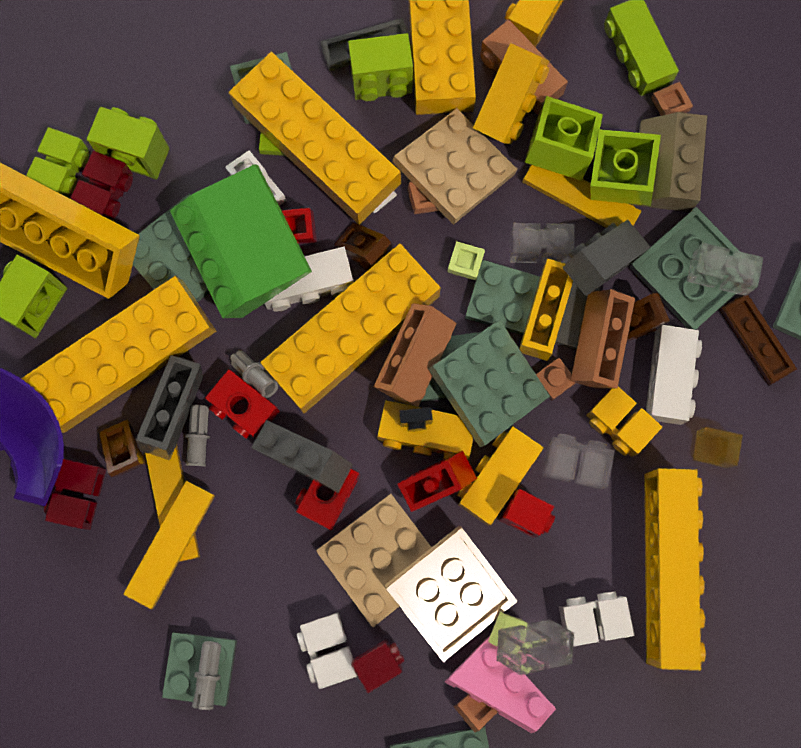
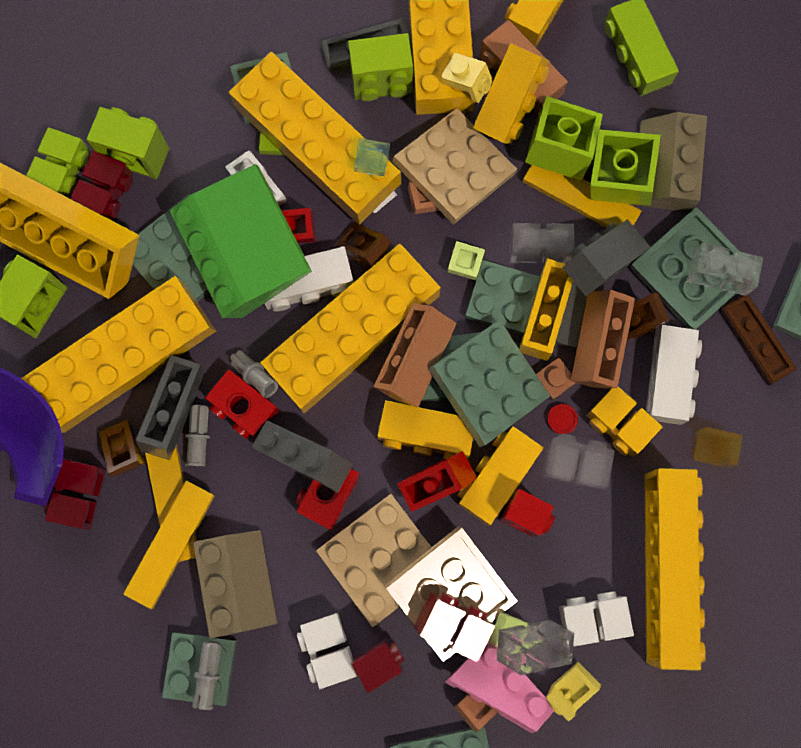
black plate [399,407,433,431] -> none
nougat plate [651,81,693,116] -> none
none -> dark tan slope [193,530,278,639]
none -> clear light blue tile [354,138,390,176]
none -> piece [414,592,495,662]
none -> light yellow bracket [441,53,492,103]
none -> light yellow bracket [546,662,601,721]
none -> red piece [547,404,578,435]

